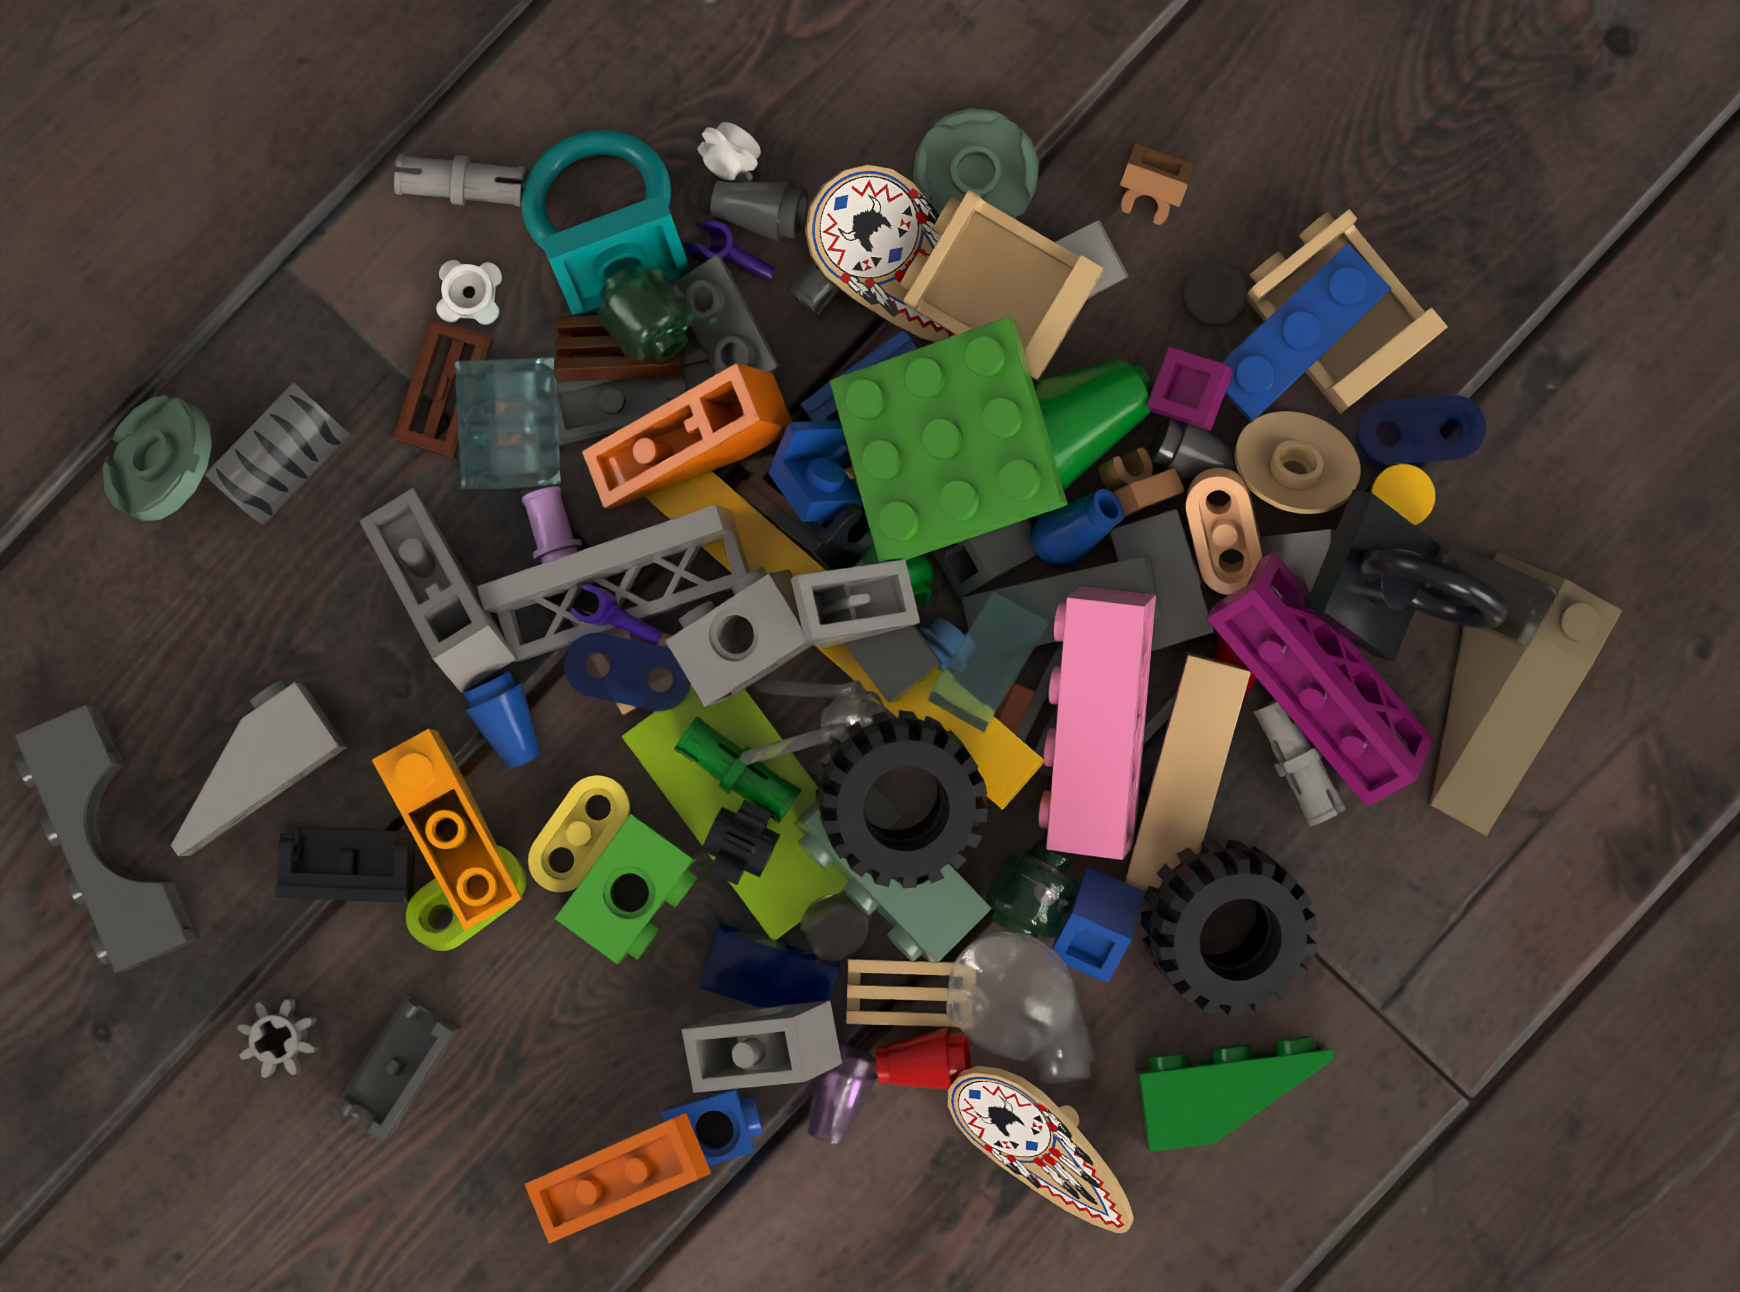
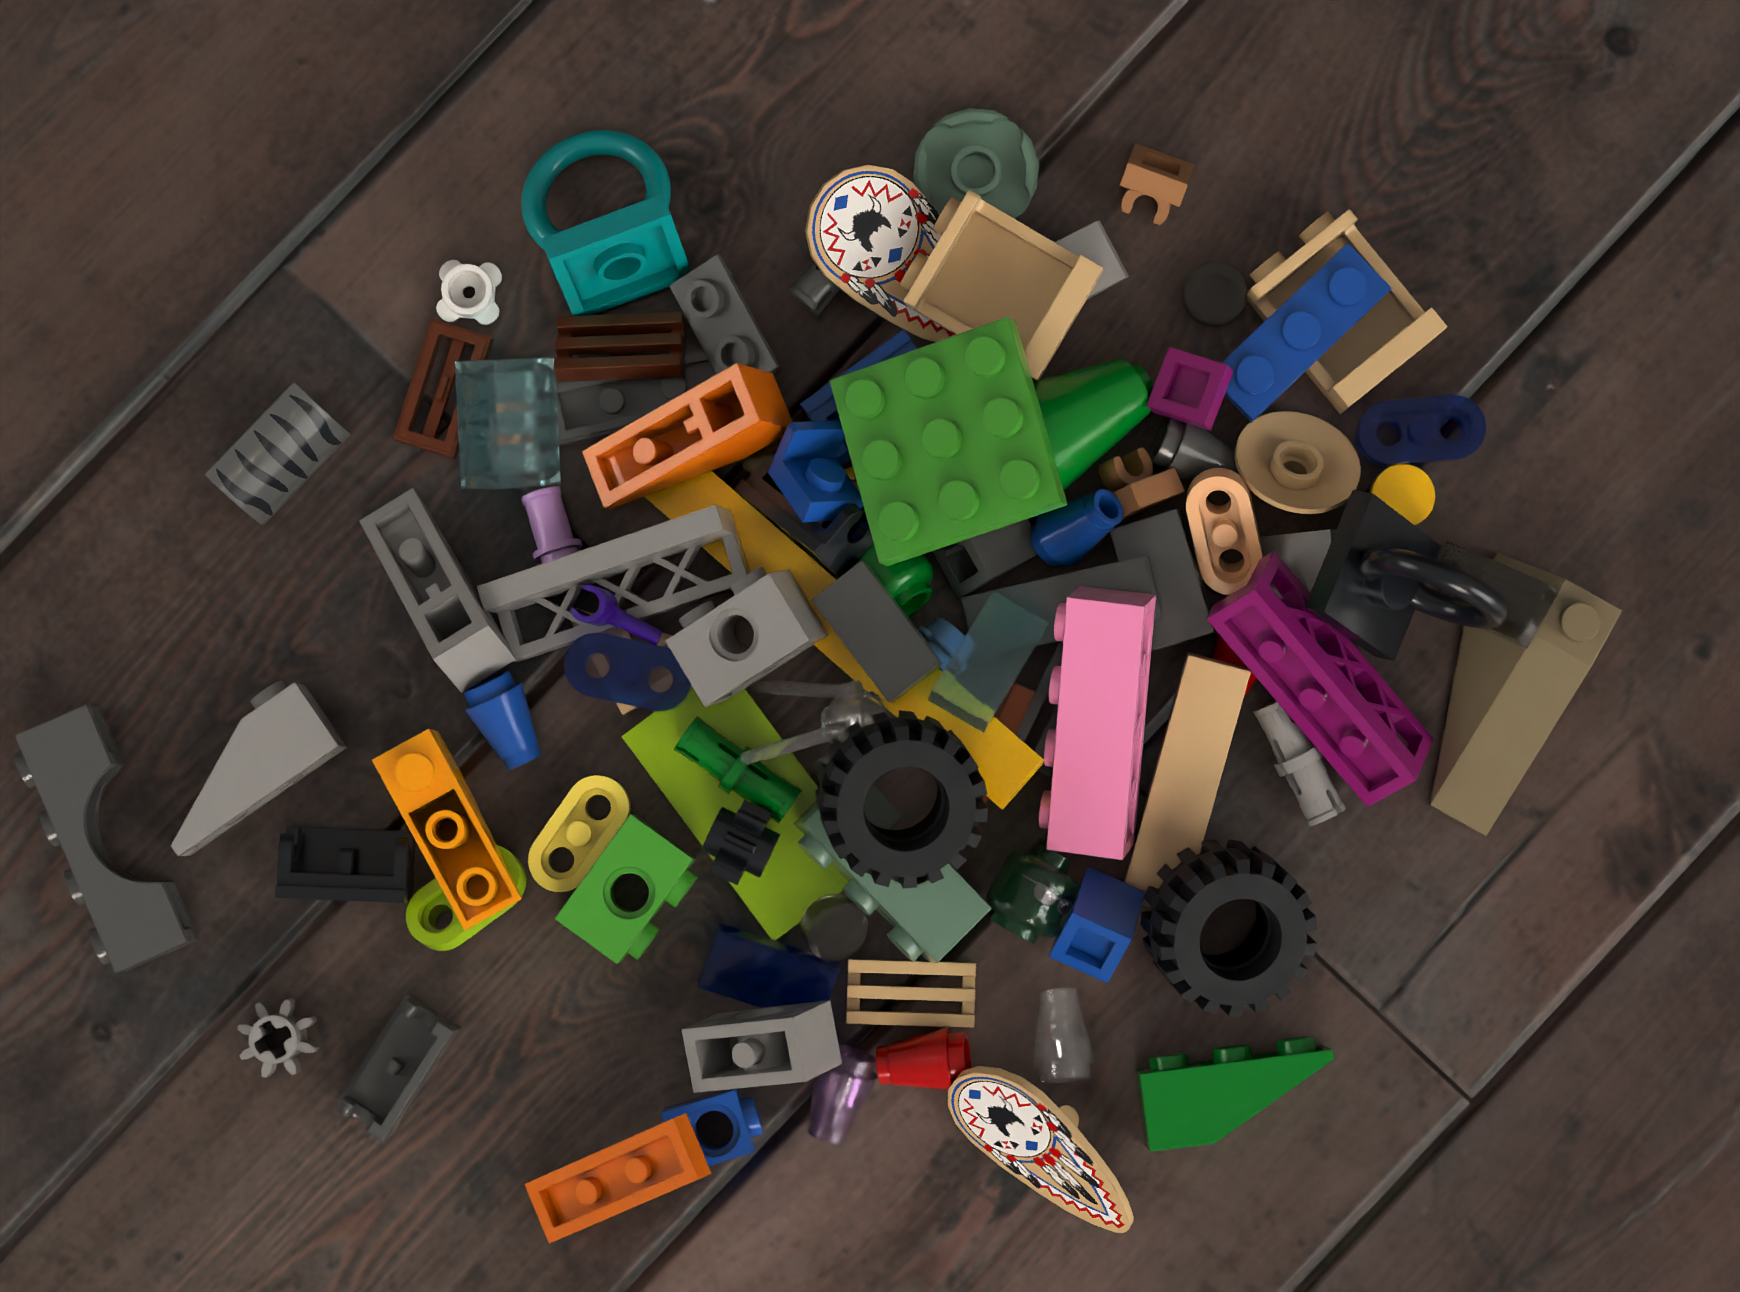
sand green tile [103,395,212,521] -> none
light grey pin [394,154,526,207] -> none
clear green head [598,264,694,362] -> none
dark purple hand [685,221,775,281] -> none
white plate [698,122,761,182] -> none
dark grey cone [710,180,808,243] -> none
light grey slope [790,560,920,648] -> none
clear dish [946,931,1074,1061] -> none

